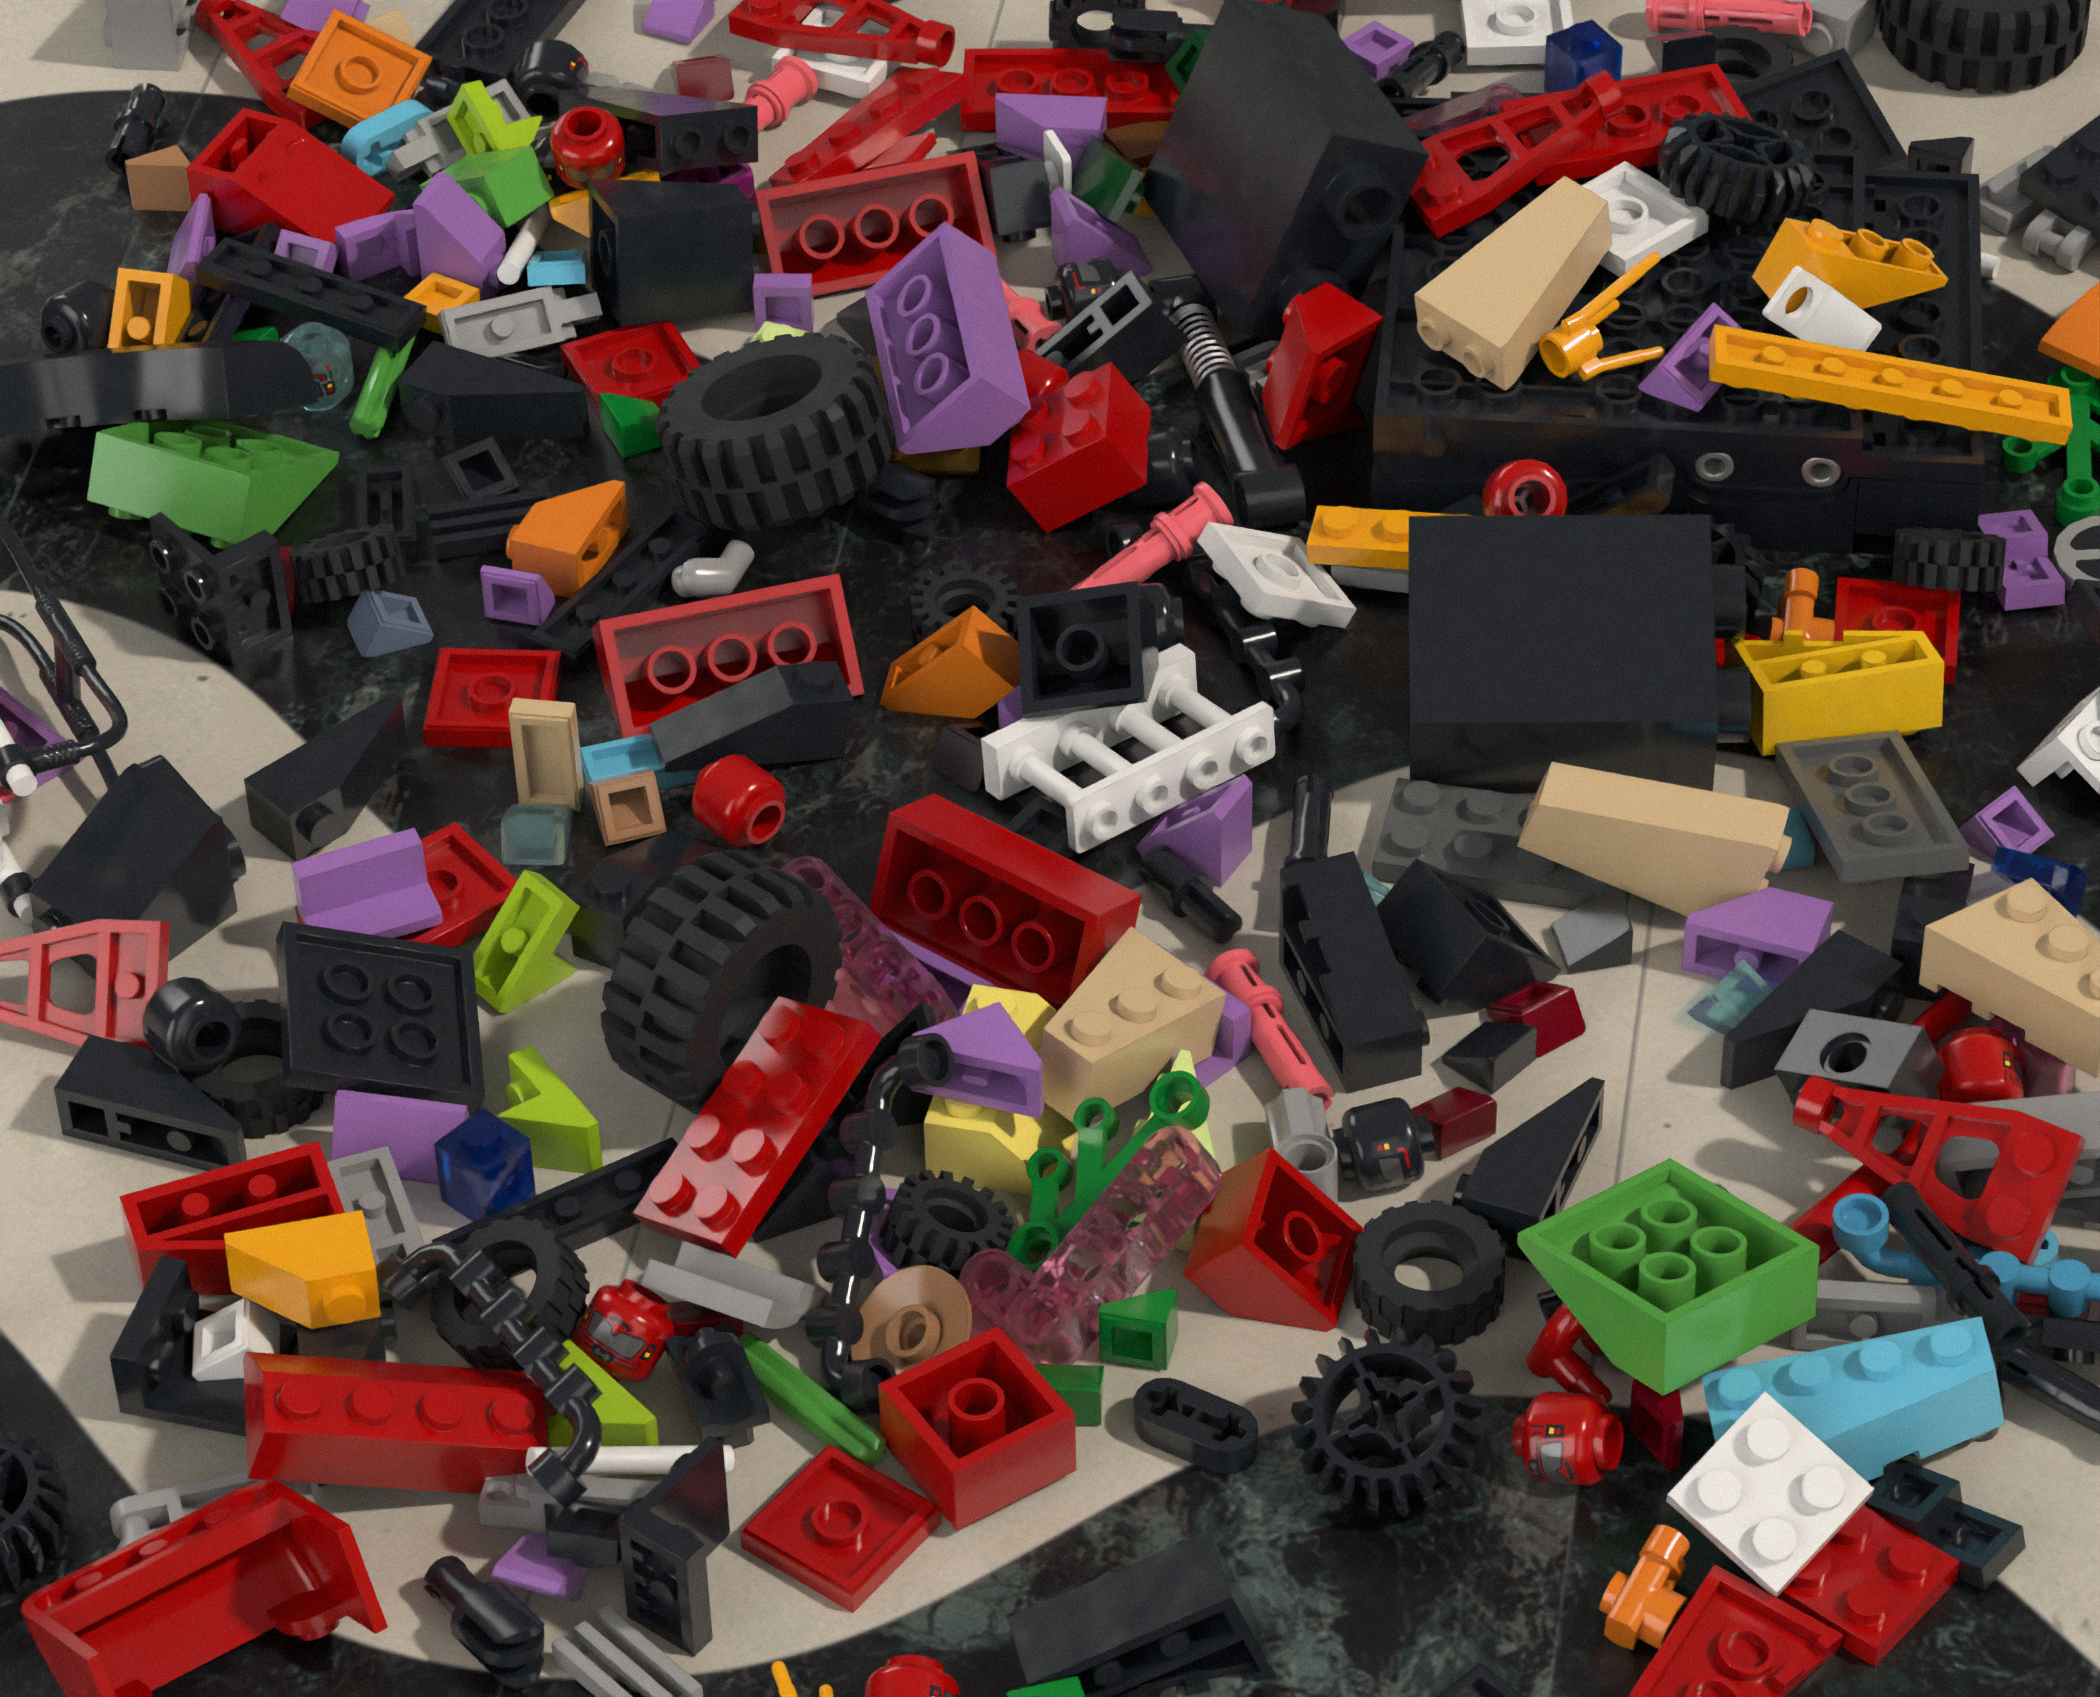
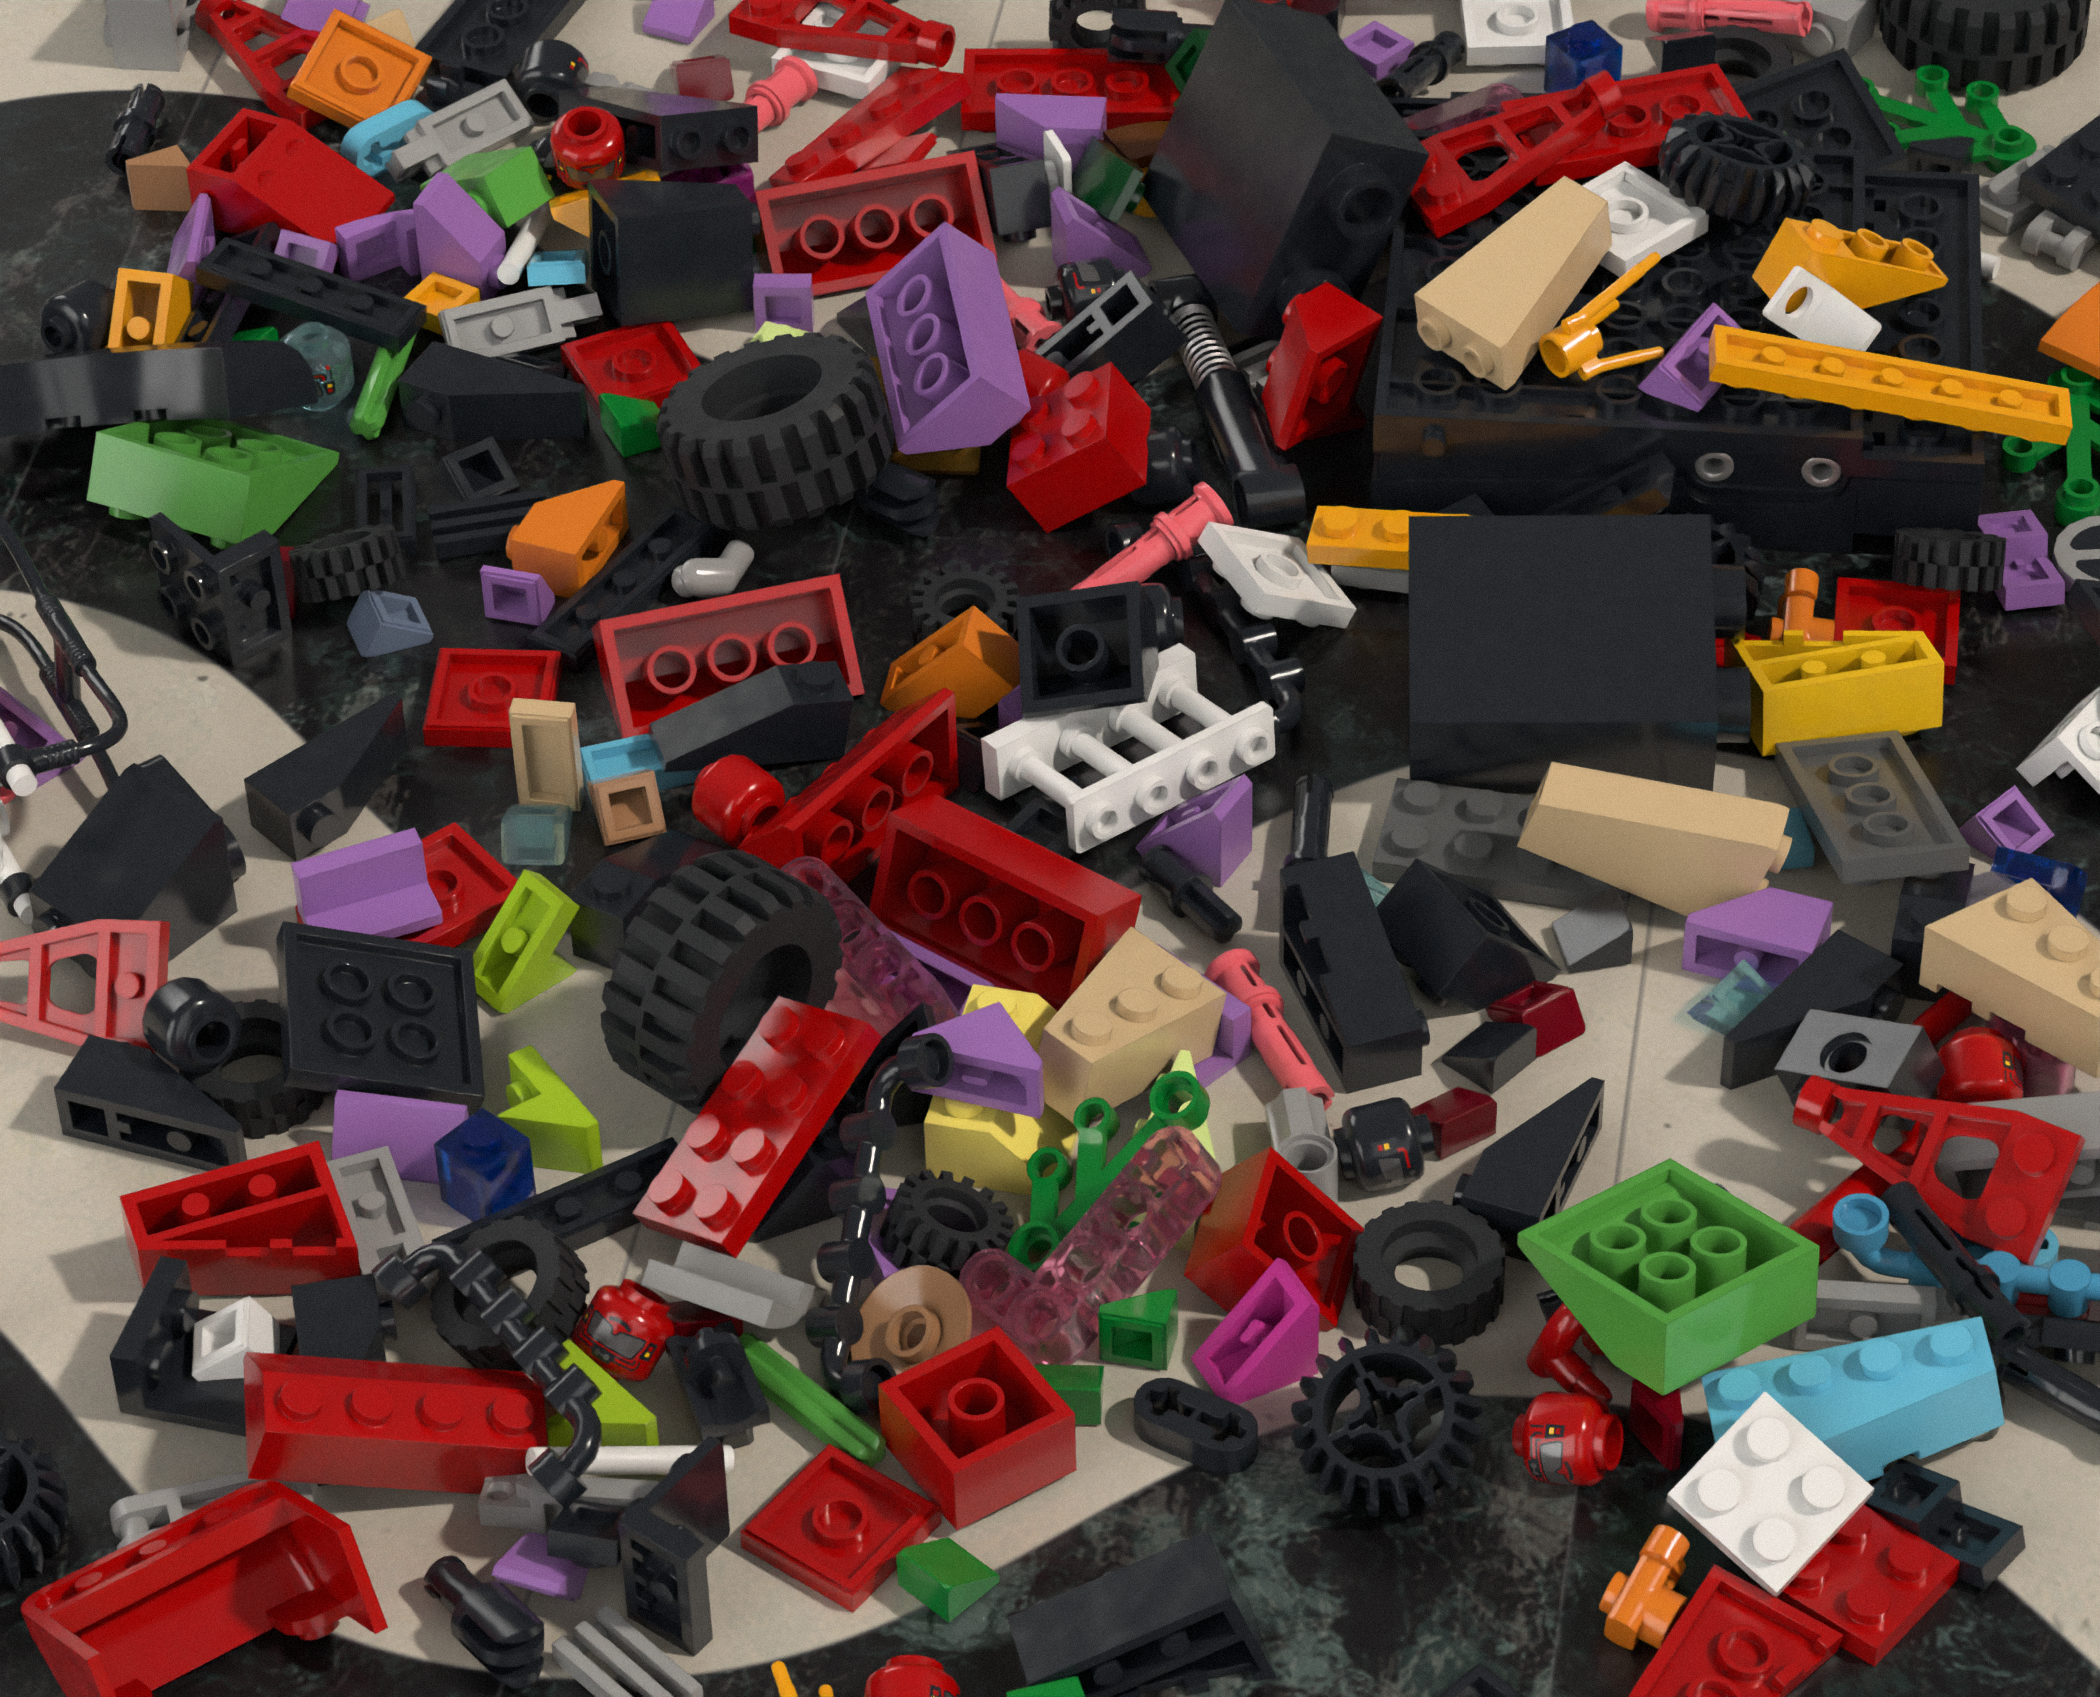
light orange slope [224,1210,381,1329] -> none
lime slope [446,80,543,154] -> none
red head [1482,459,1568,516] -> none
none -> red slope [737,687,959,901]
none -> green slope [896,1537,1000,1623]
none -> dark pink slope [1190,1258,1319,1405]
none -> green plant [1861,65,2037,174]

